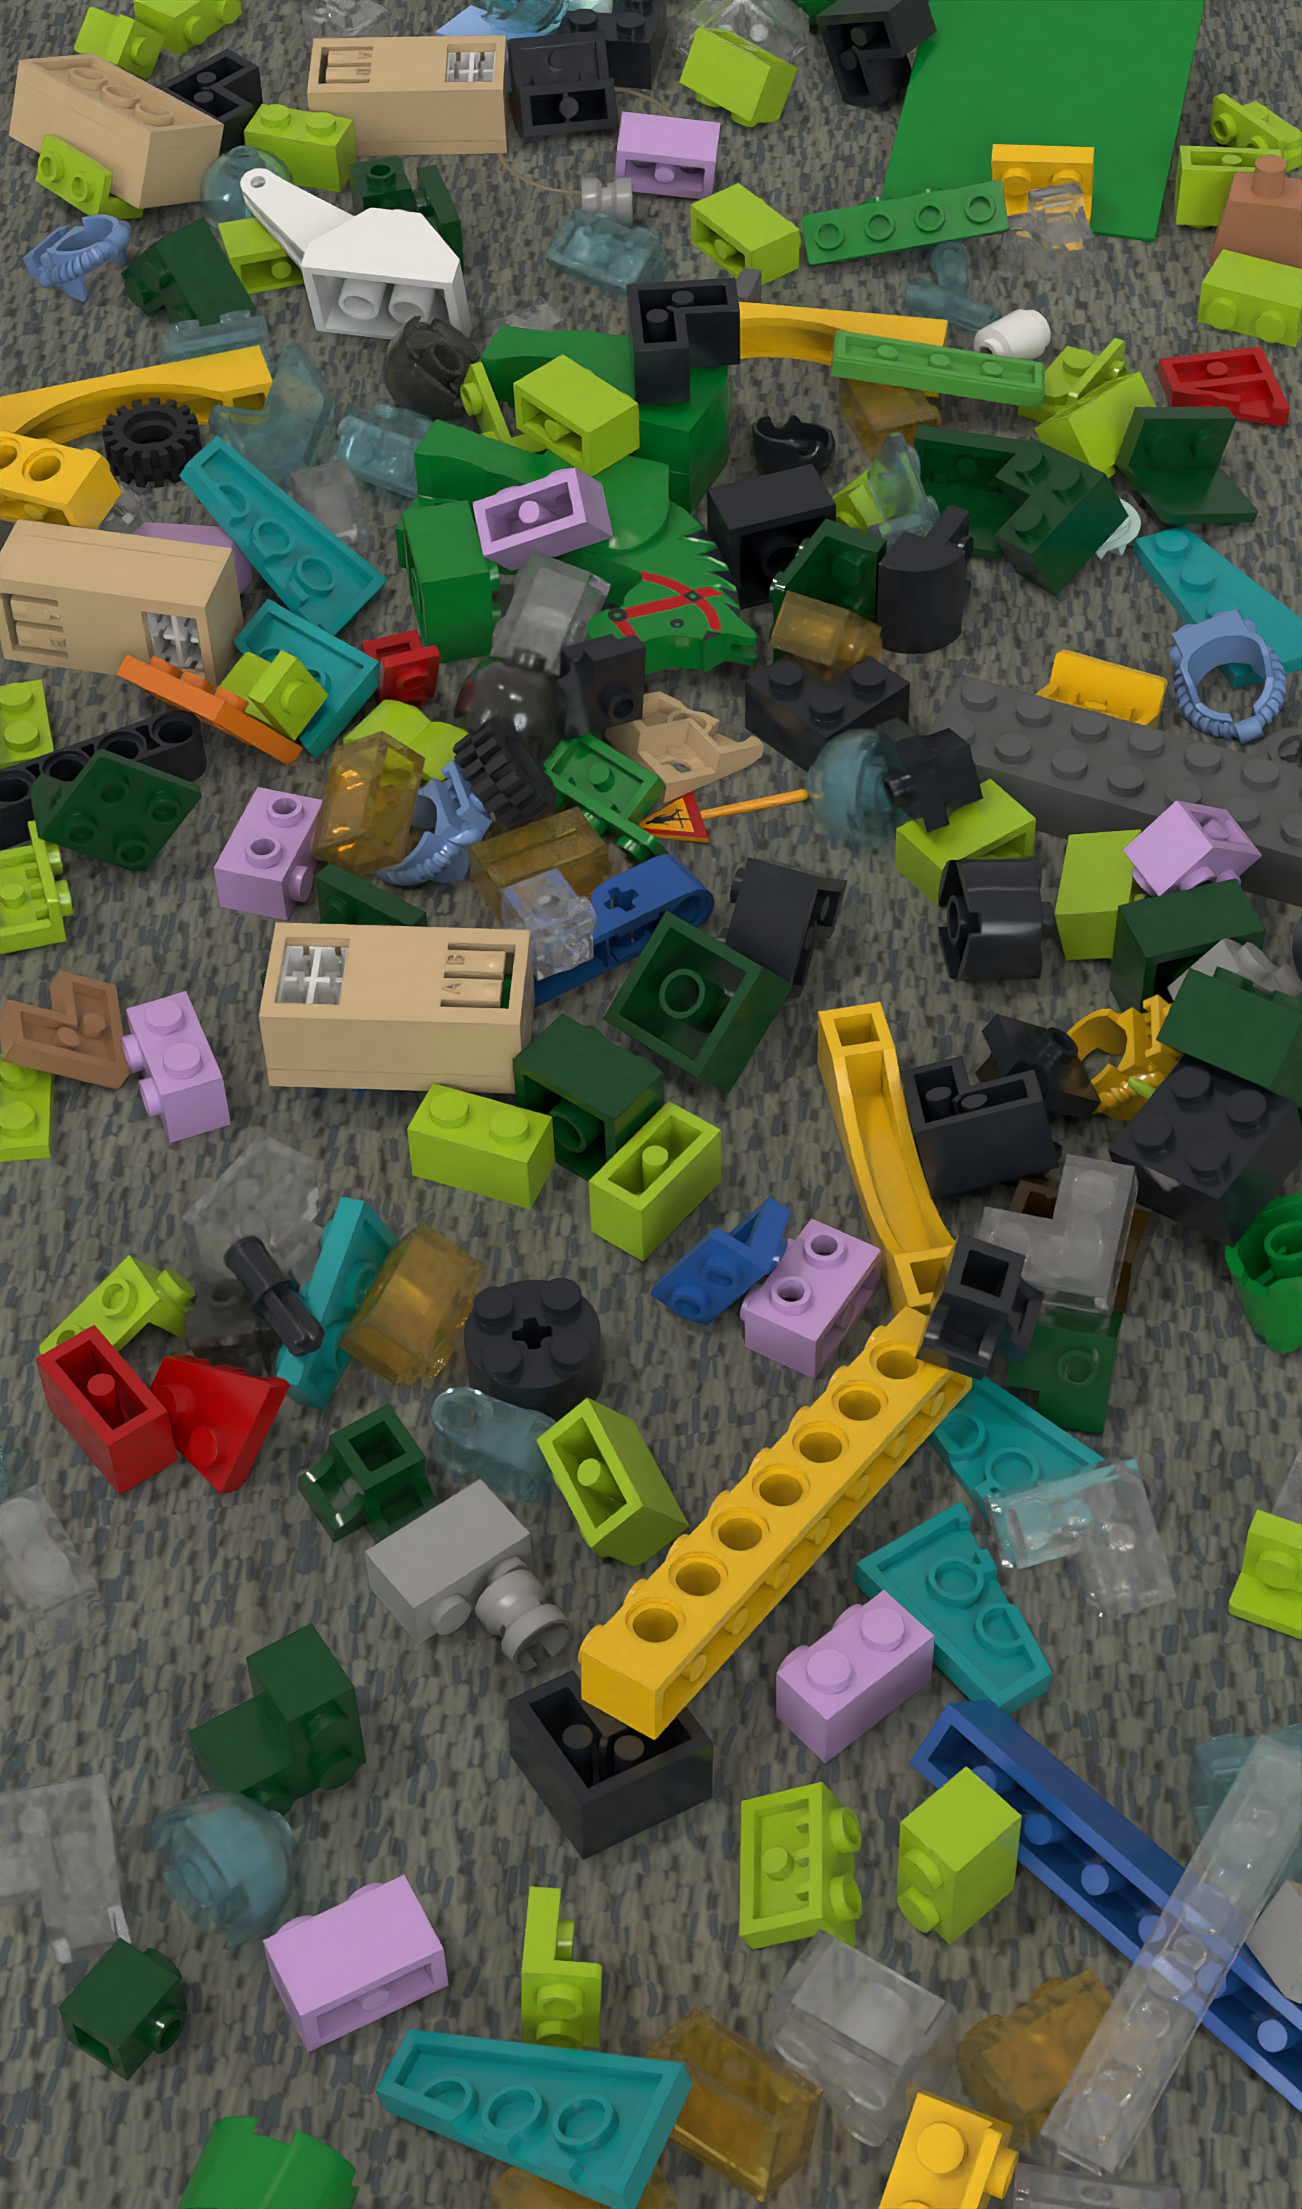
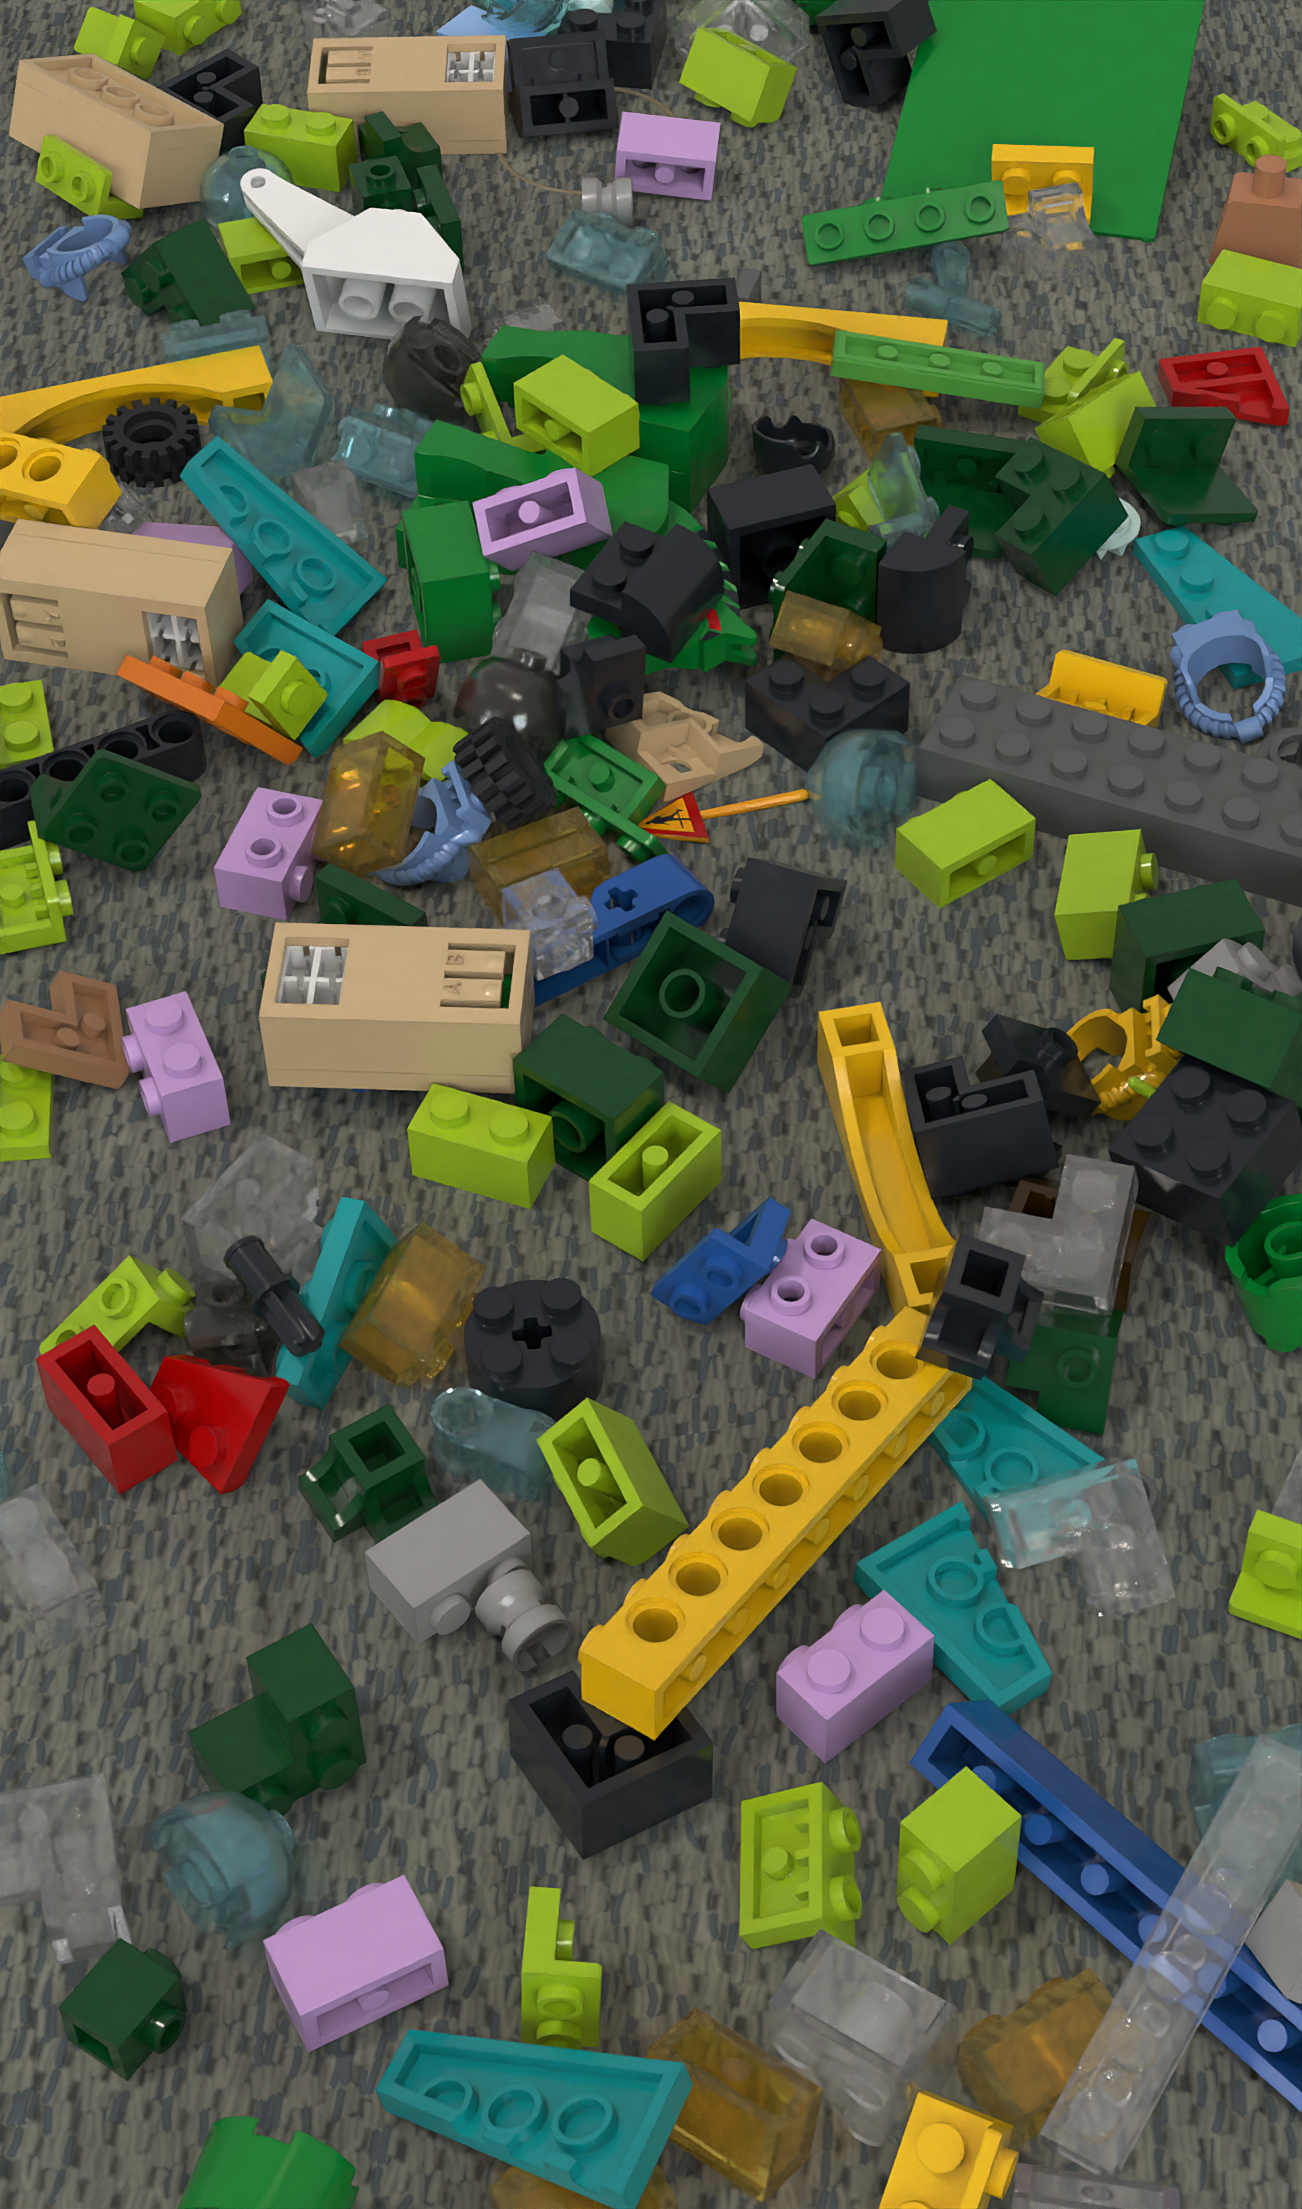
lime brick [690,183,801,286] -> none
black brick [876,717,984,833] -> none
black brick [938,856,1055,981] -> none
white brick [974,309,1051,361] -> none
lavender brick [1123,800,1262,897] -> none
lime brick [1173,146,1282,229] -> none
none -> dark green brick [358,111,443,190]
none -> black brick [570,521,725,663]

